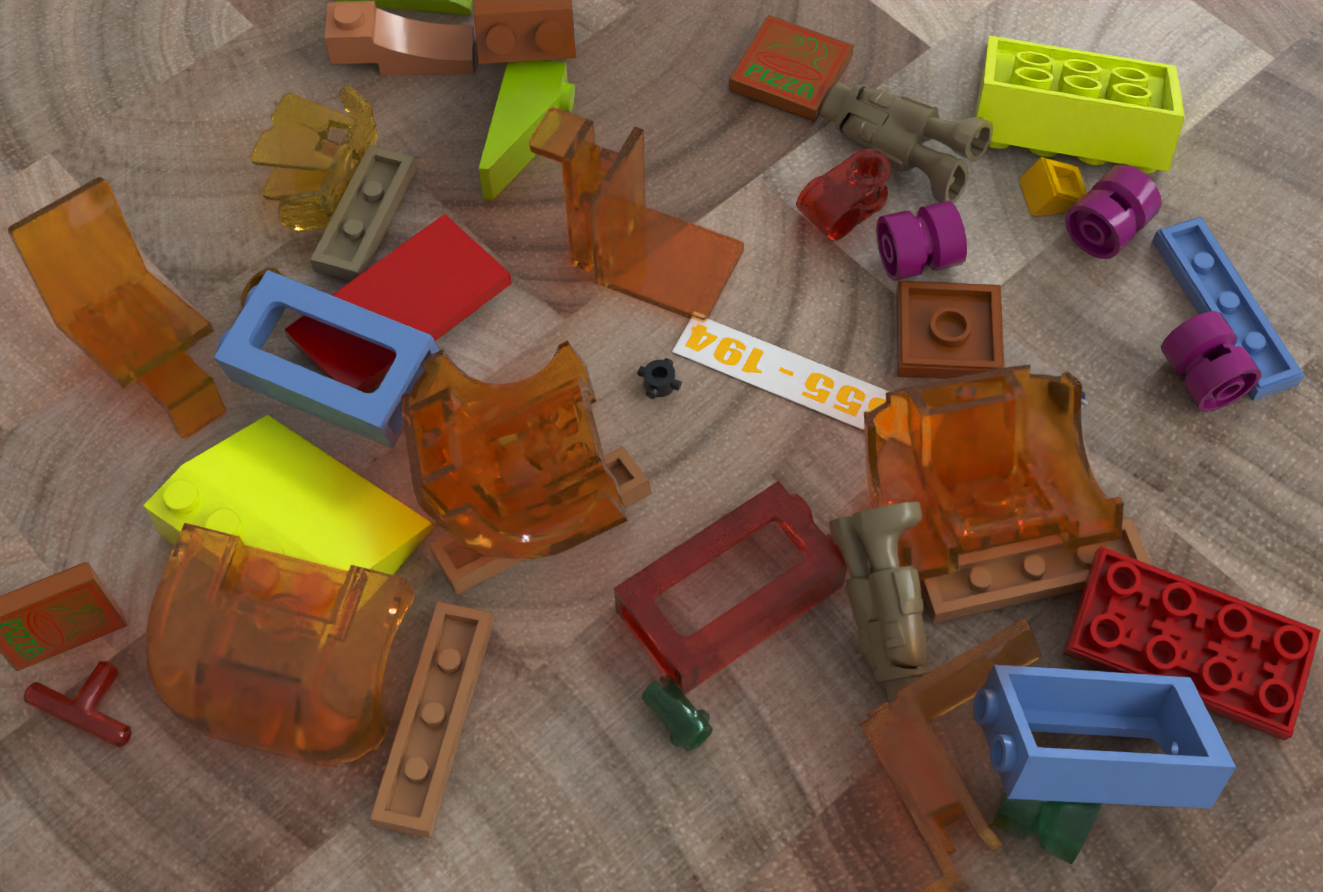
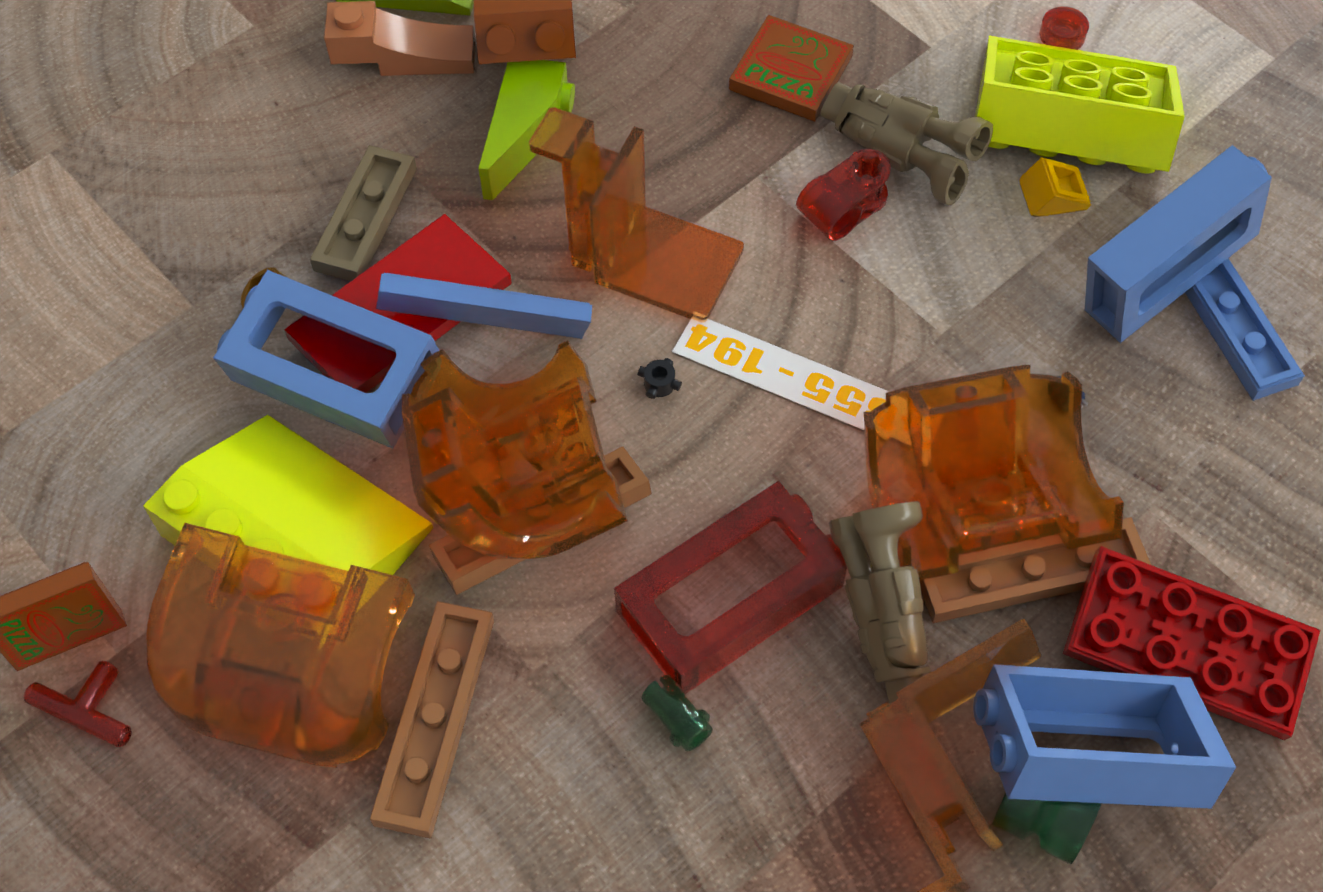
clear orange piece [8,177,226,439] -> none
clear yellow piece [250,85,378,230] -> none
magenta wheel [876,201,967,281] -> none
dark orange tile [896,281,1005,381] -> none
magenta wheel [1065,164,1162,259] -> none
magenta wheel [1160,311,1262,412] -> none
none -> medium blue tile [376,273,592,339]
none -> clear red tile [1039,6,1089,50]
none -> medium blue piece [1085,145,1272,343]

